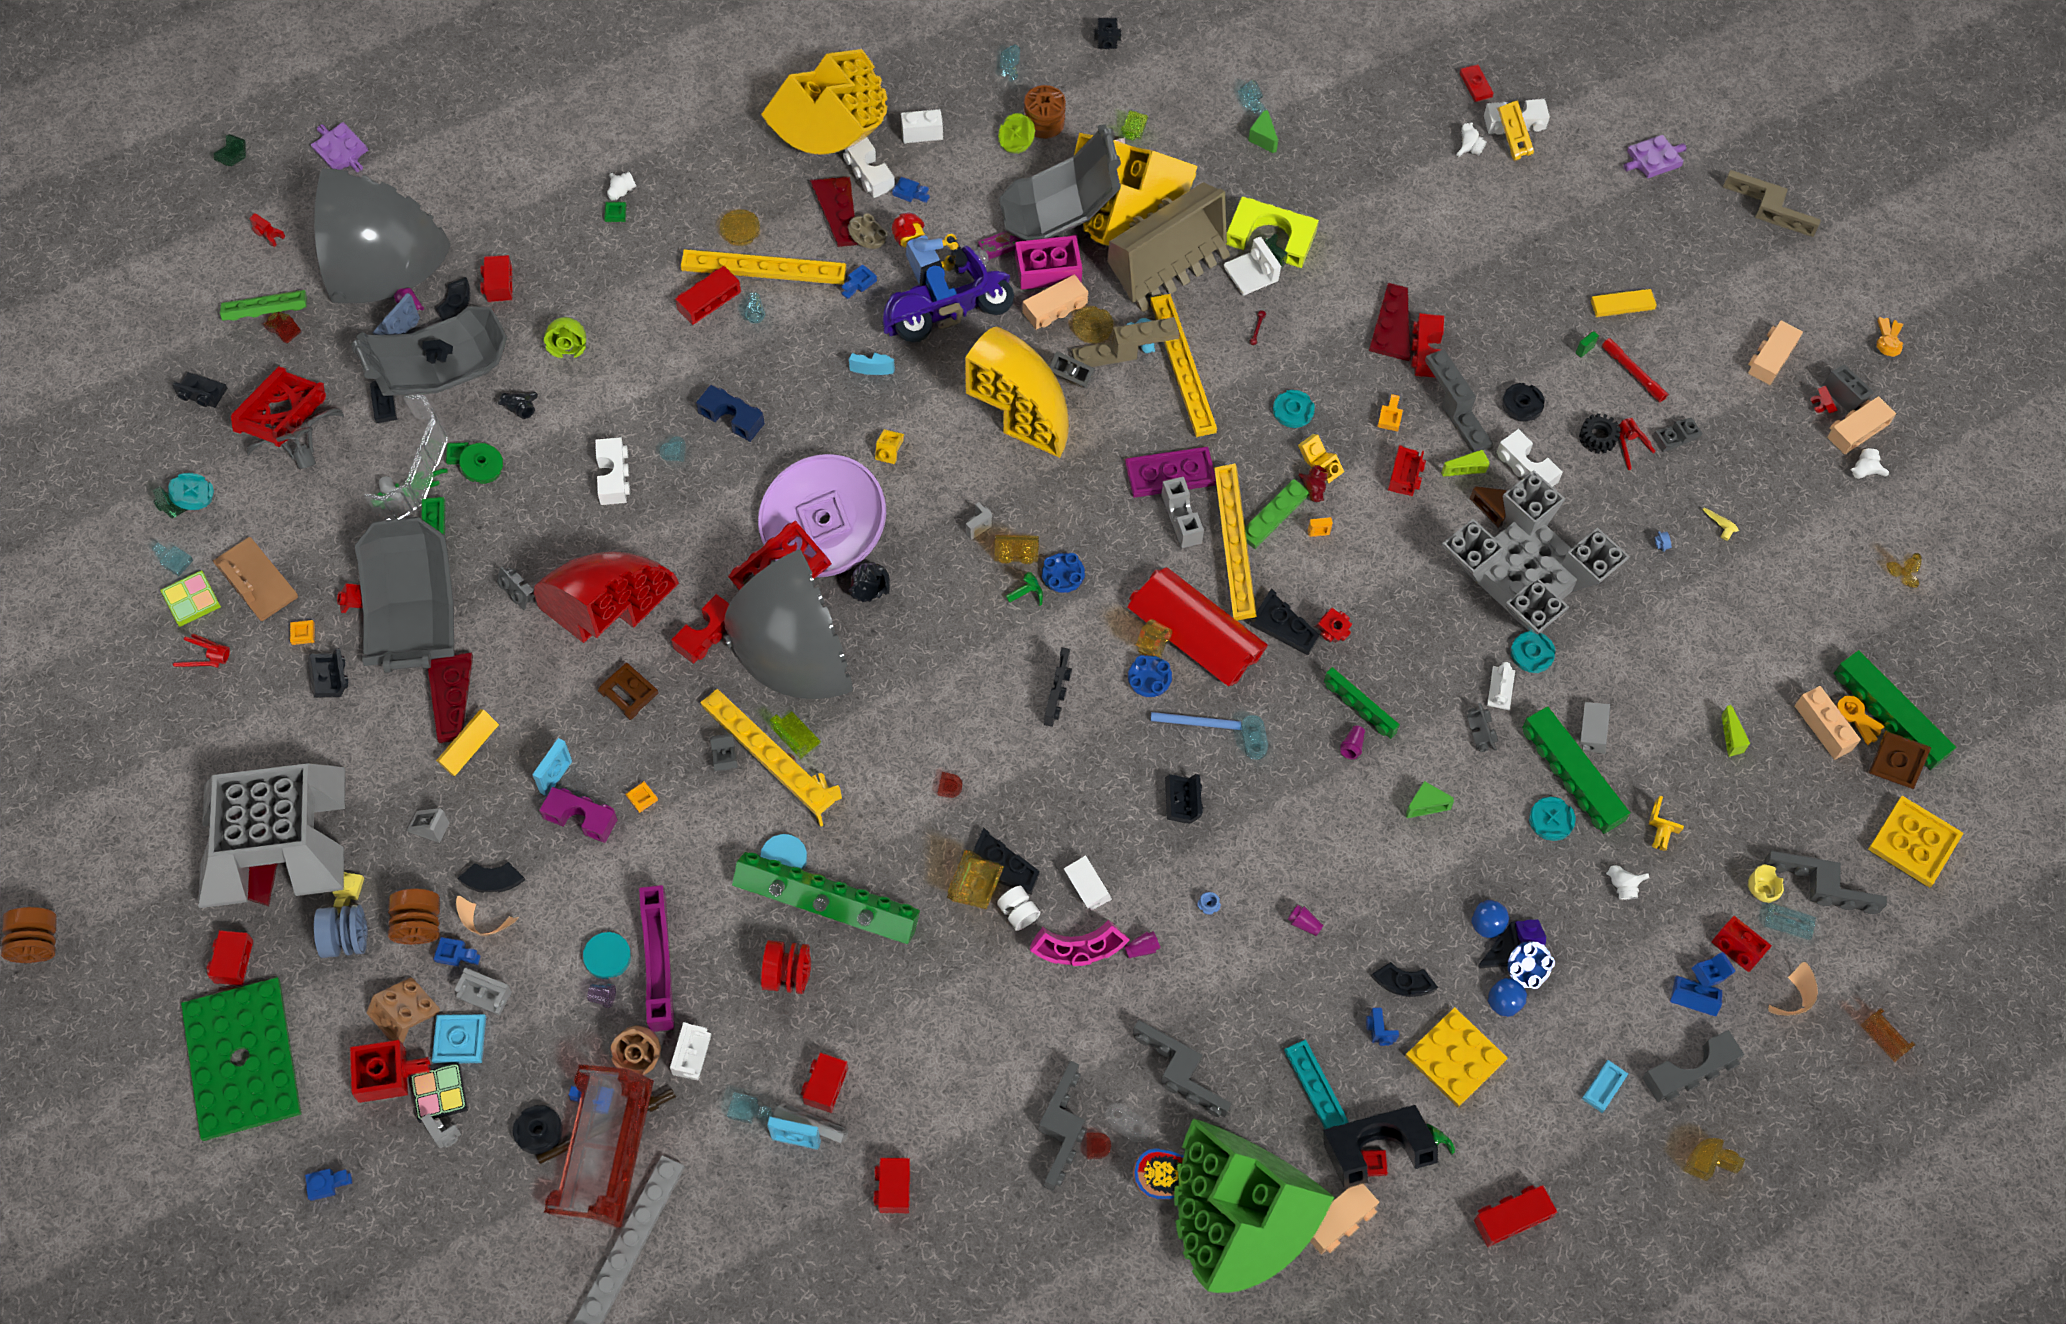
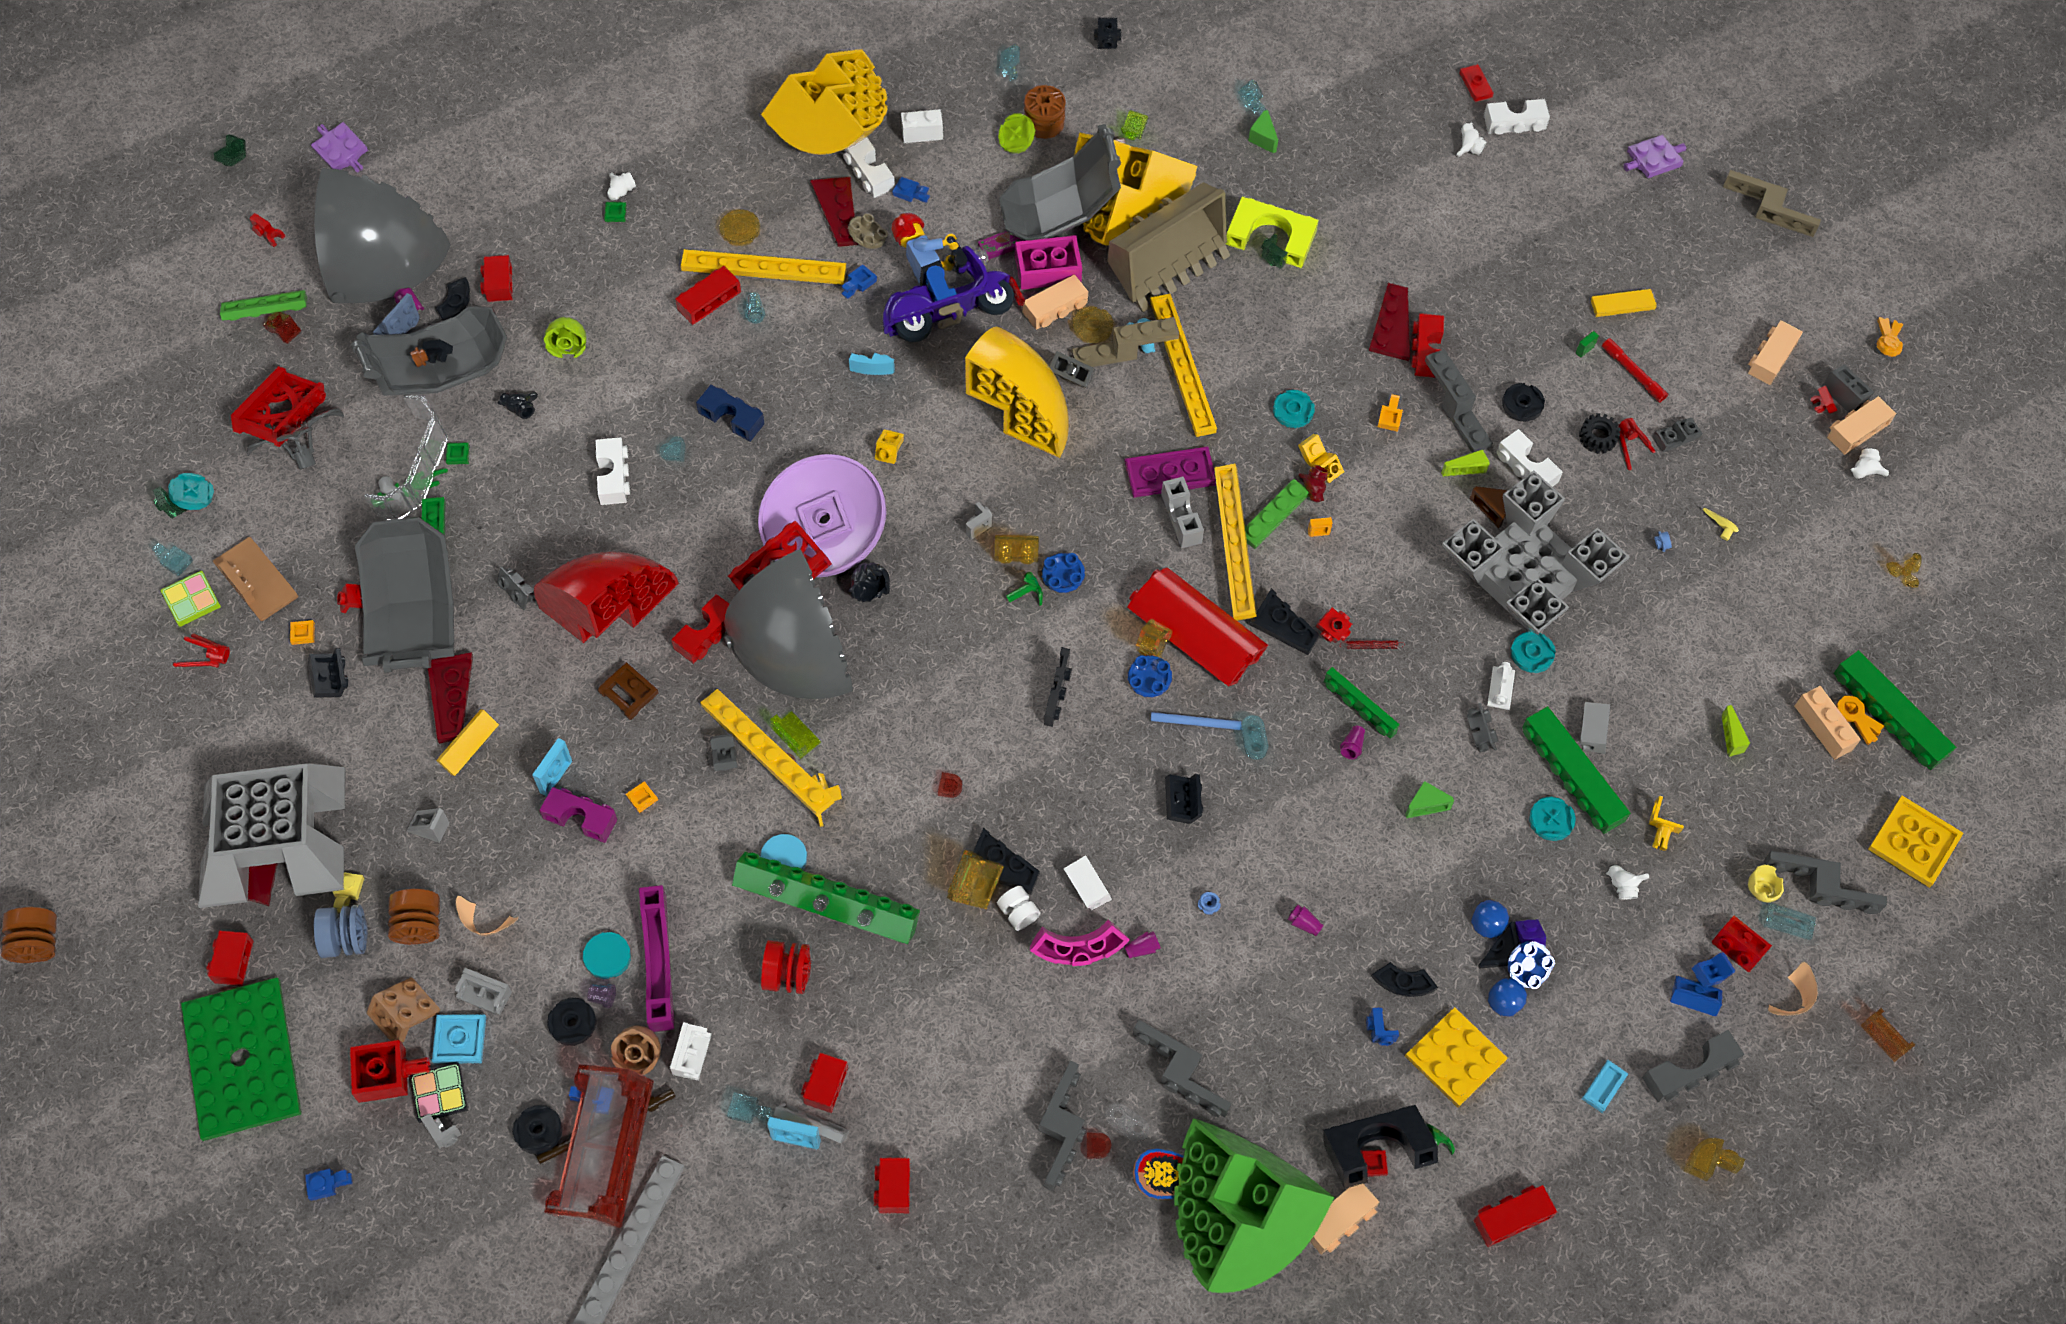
black bracket [172,372,227,408] -> none
black hinge [370,381,398,424] -> none
blue plate [434,937,481,967] -> none
black tile [457,862,525,893] -> none
green plate [459,443,503,484] -> none
white bracket [1224,237,1281,295] -> none
dark red hinge [1249,310,1266,345] -> none
teal tile [1284,1039,1349,1129] -> none
red hinge [1388,445,1426,497] -> none
yellow plate [1497,100,1534,161] -> none
reddish brown plate [1869,731,1931,789] -> none
none -> dark orange plate [410,347,429,367]
none -> black plate [547,997,597,1046]
none -> red piece [1009,277,1025,306]
none -> red piece [1340,640,1405,649]

